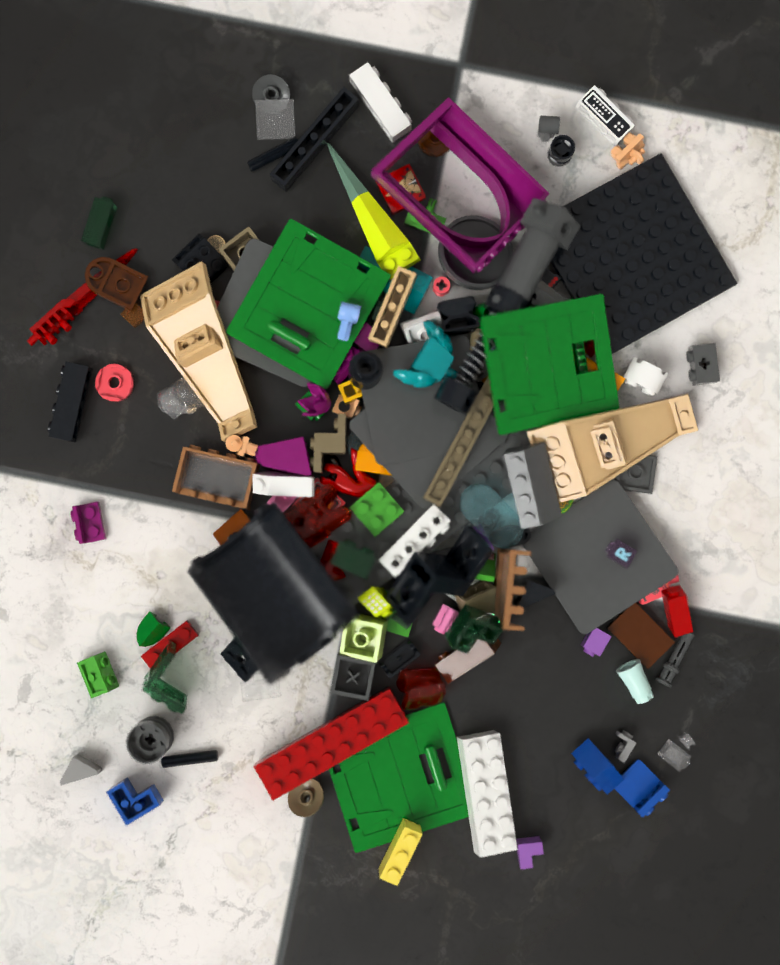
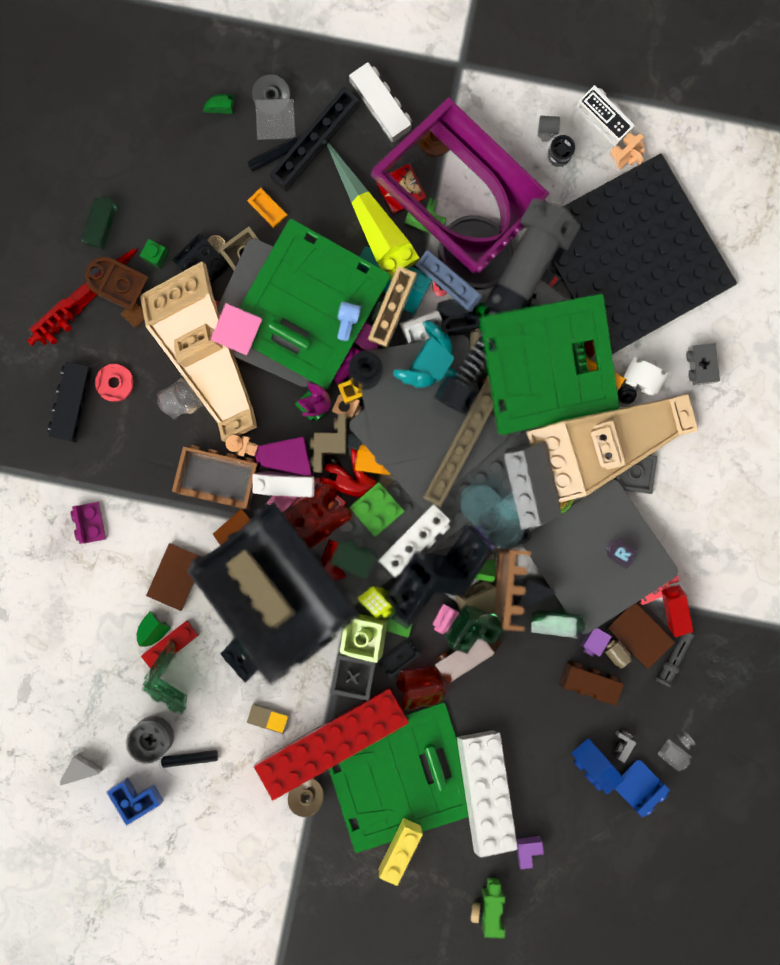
bright green bracket [77,651,119,698] -> none
light aqua plant [616,659,654,704] -> none
none -> green brick [140,239,169,269]
none -> reddish brown tile [146,543,199,611]
none -> green brick [203,94,234,114]
none -> bright pink tile [210,304,262,356]
none -> dark tan brick [226,550,296,628]
none -> light orange tile [247,188,288,229]
none -> dark tan tile [247,704,289,734]
none -> sand blue plate [415,250,483,312]
none -> tan tile [471,902,481,923]
none -> bright green hips [482,878,505,938]
none -> clear green brick [532,610,585,638]
none -> reddish brown wedge [559,661,624,706]
none -> dark tan brick [604,639,632,669]
none -> black plate [617,386,637,404]

